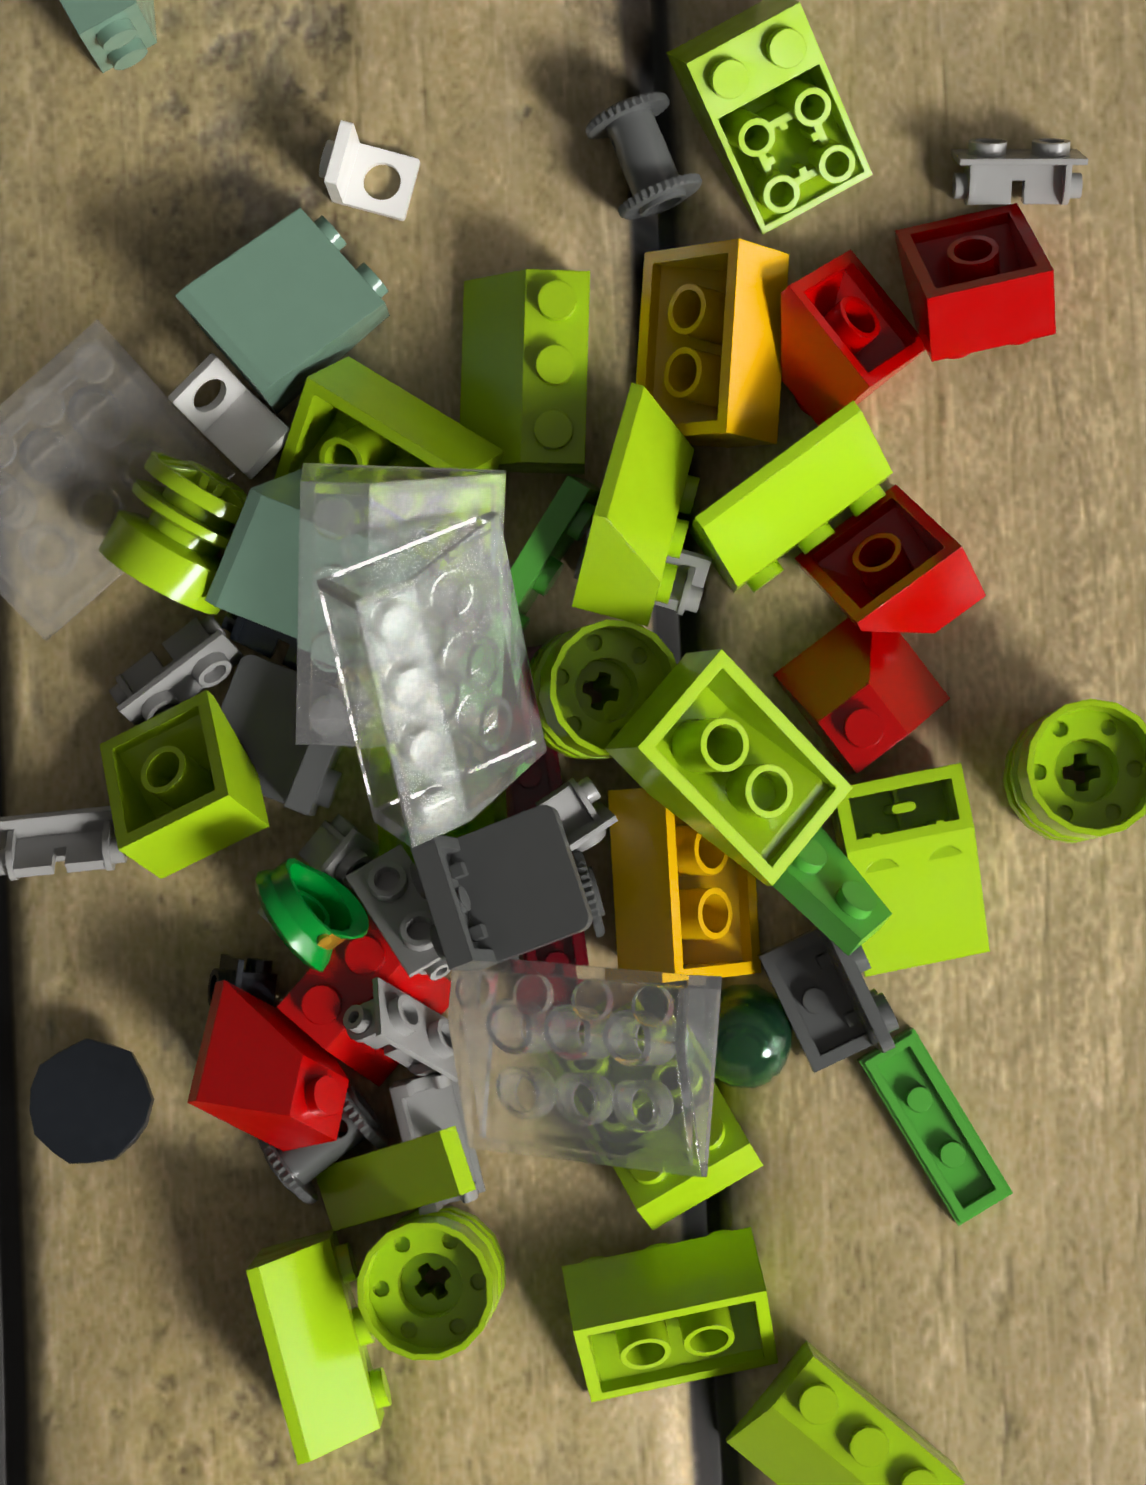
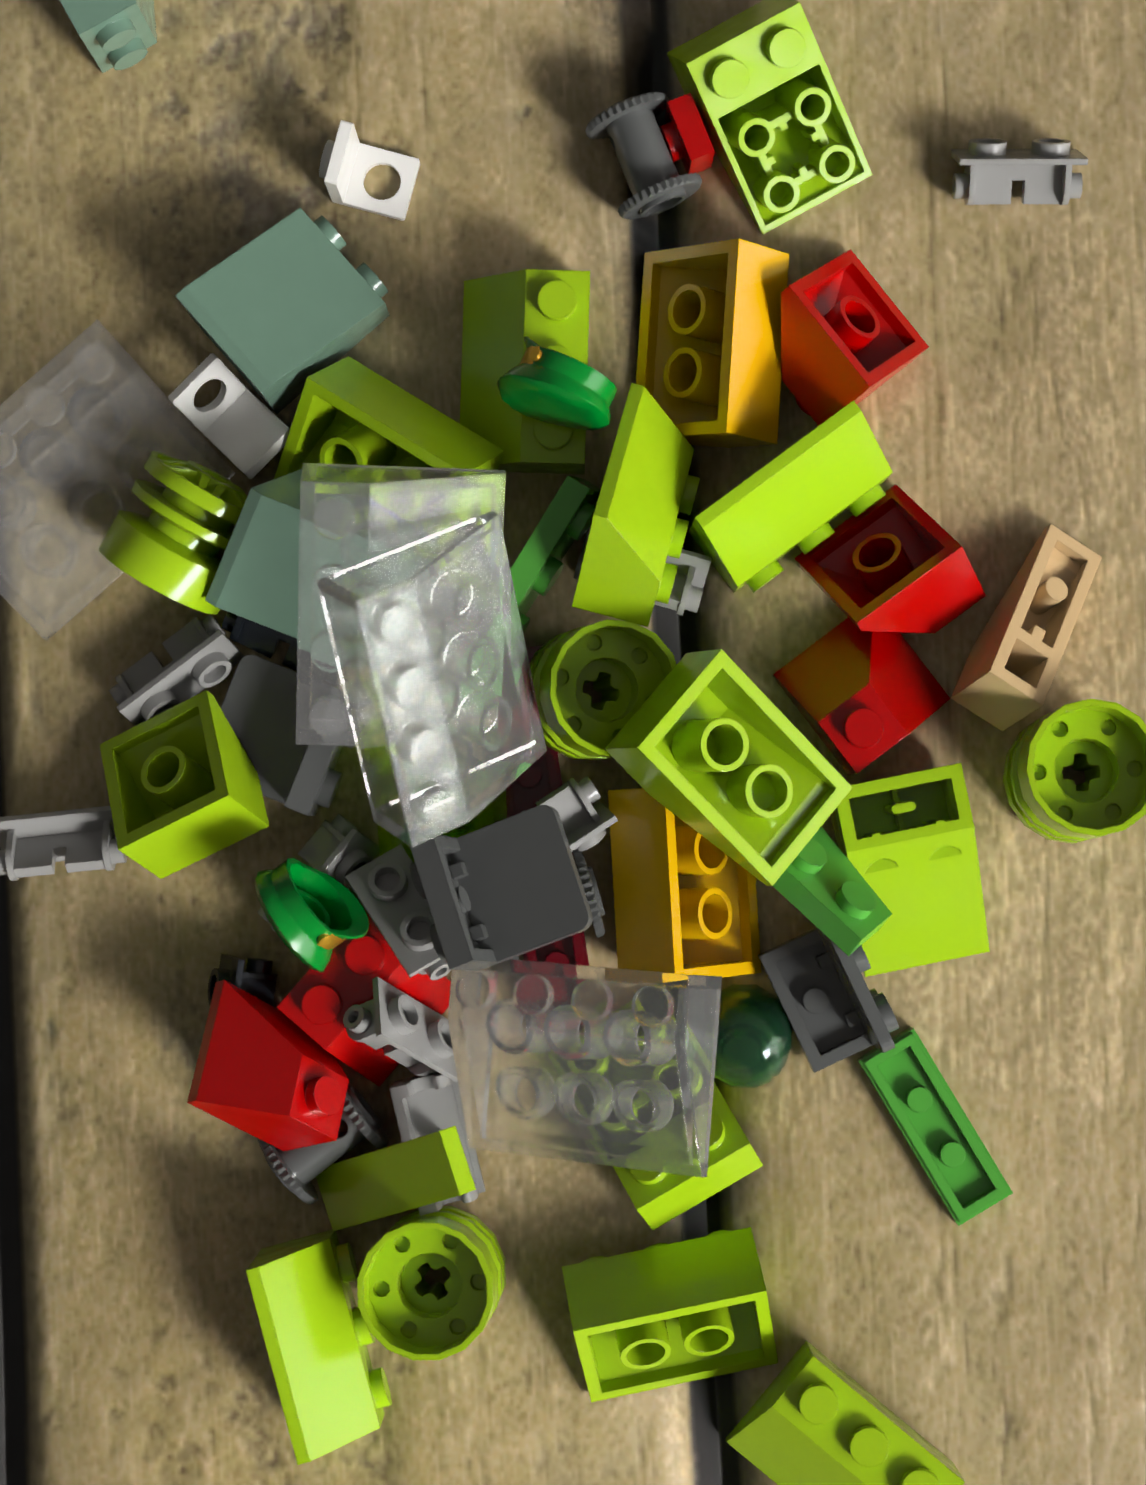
black hat [29,1038,154,1164] -> none
red slope [895,203,1056,362] -> none
none -> green piece [497,336,617,431]
none -> red plate [659,92,715,174]
none -> tan slope [951,524,1102,732]

